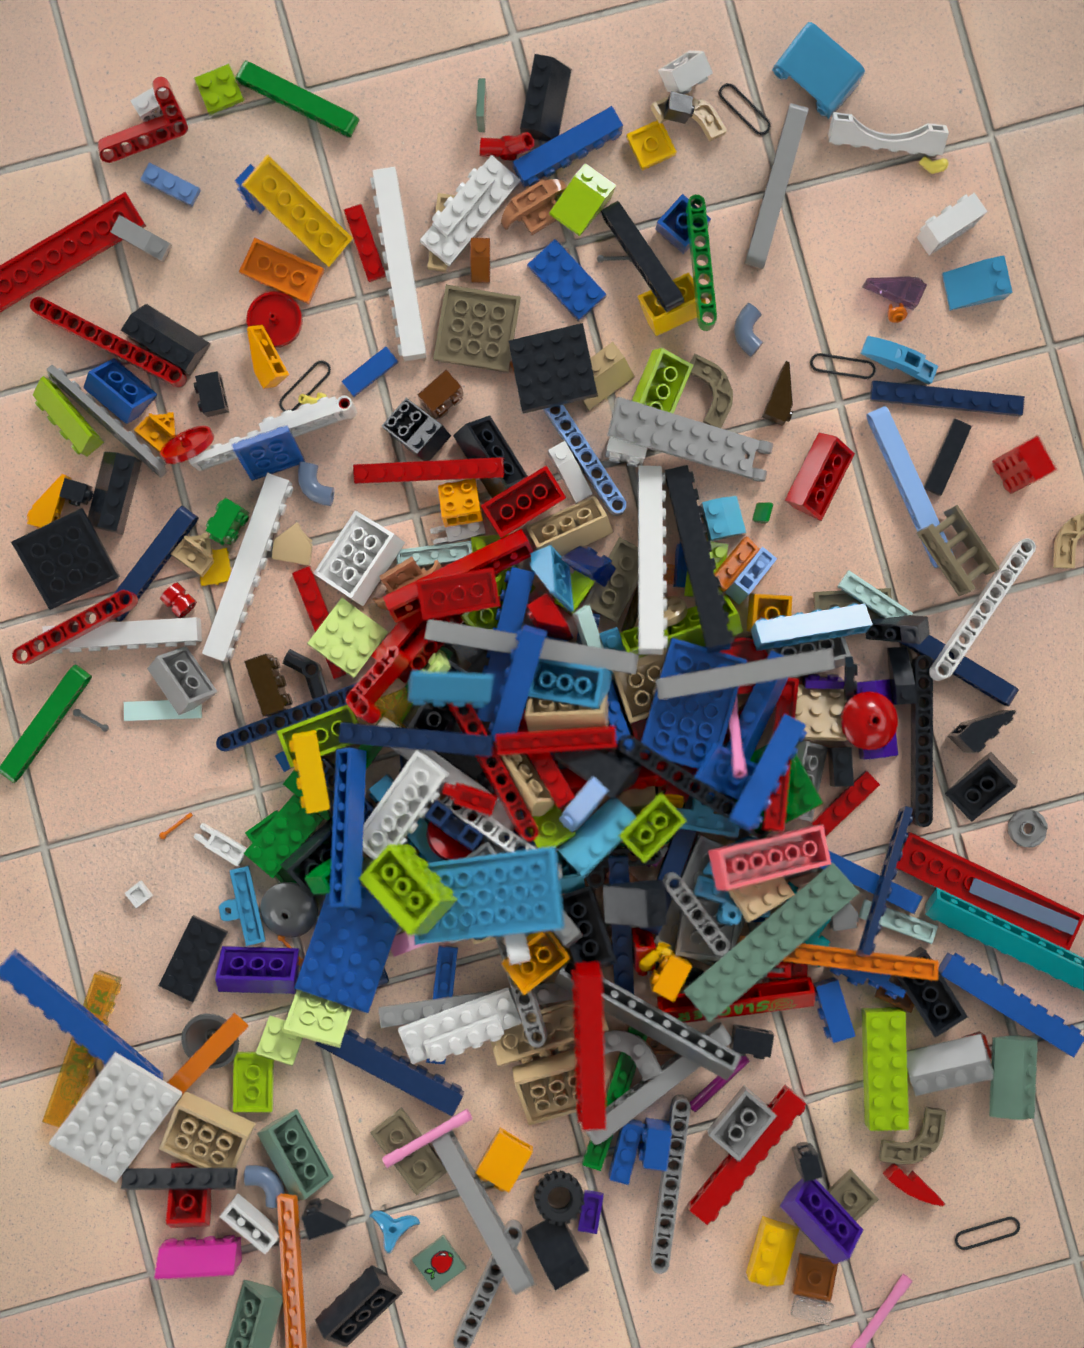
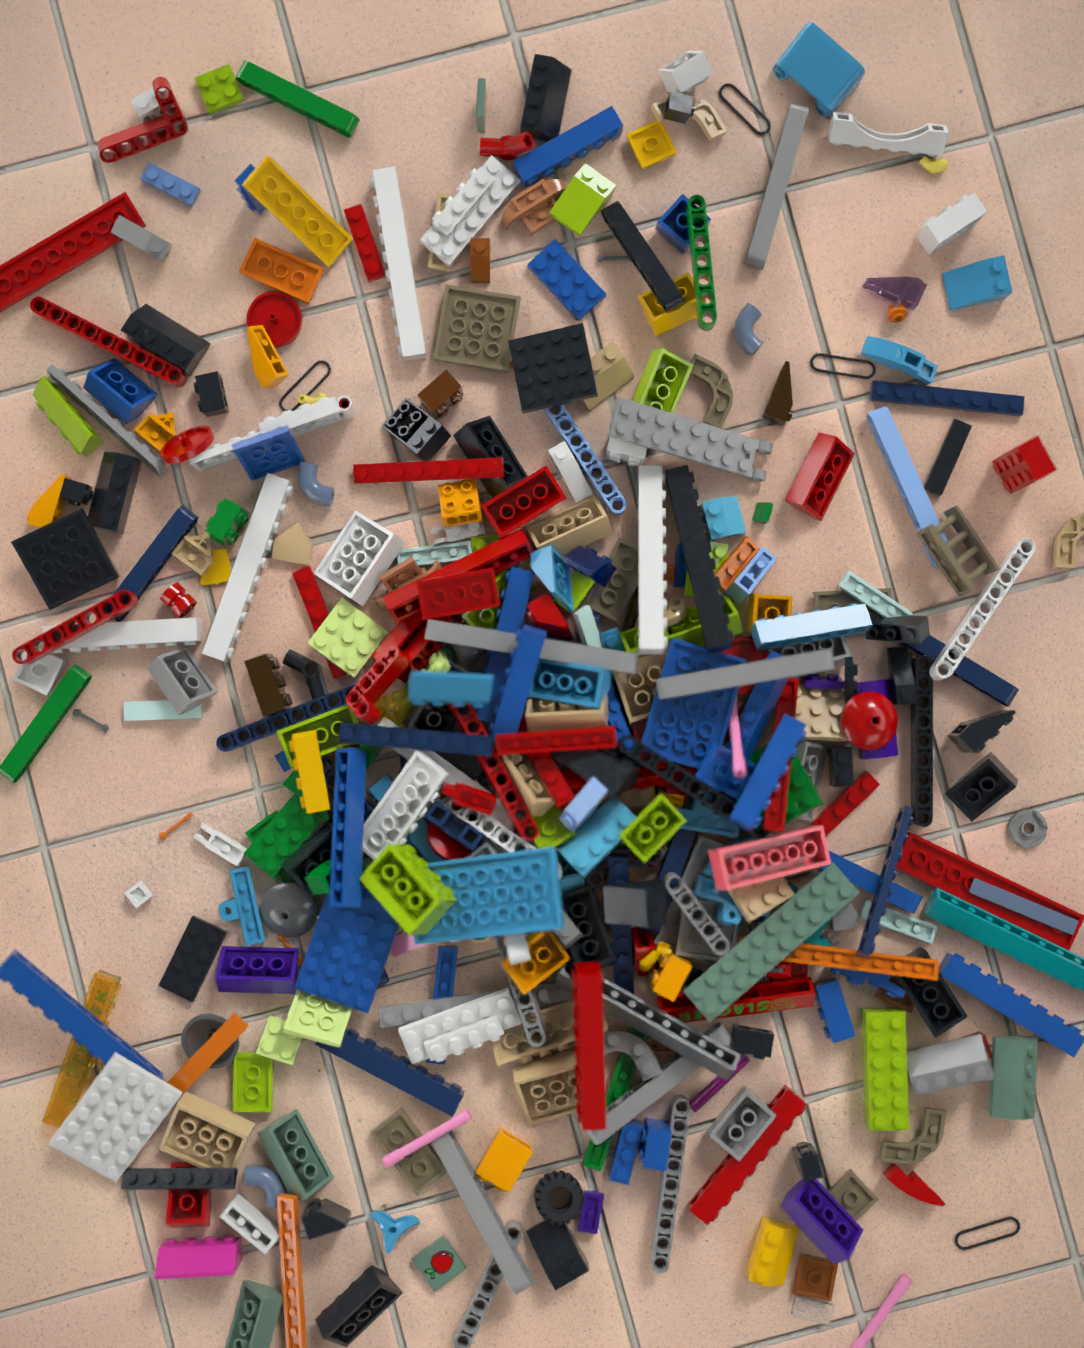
blue tile [342,346,398,397] -> none
none -> white plate [12,649,66,696]

